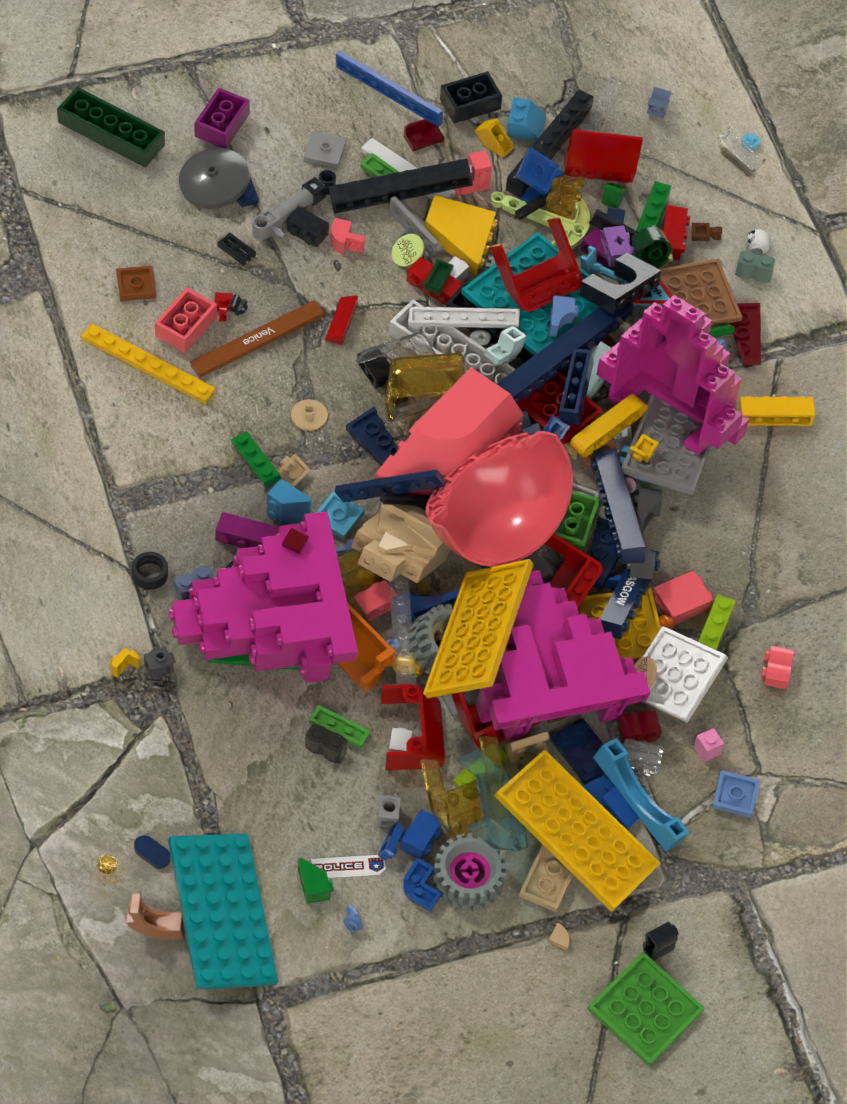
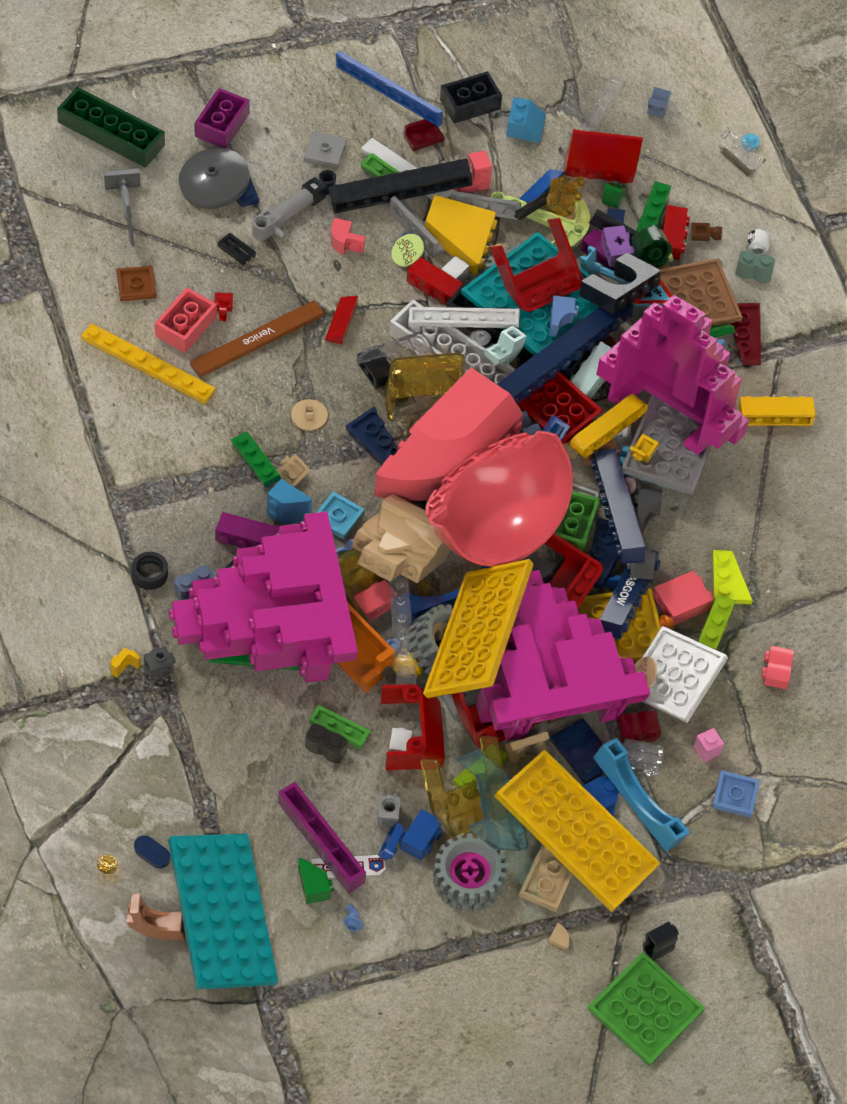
black plate [229,294,248,316] -> none
dark red tile [282,528,309,554] -> none
black brick [287,207,329,248] -> none
dark blue plate [334,469,446,502] -> none
black axle [380,493,430,507] -> none
blue plate [403,858,442,912] -> none
dark green tile [423,259,454,295] -> none
yellow slope [474,118,515,158] -> none
black brick [506,89,594,197] -> none
blue plate [515,147,559,195] -> none
dark blue brick [559,349,594,425] -> none
blue tile [600,786,639,829] -> none
none -> dark grey piece [104,168,141,247]
none -> magenta brick [278,782,366,894]
none -> light grey plate [450,191,522,221]
none -> neon yellow wing [712,550,753,605]

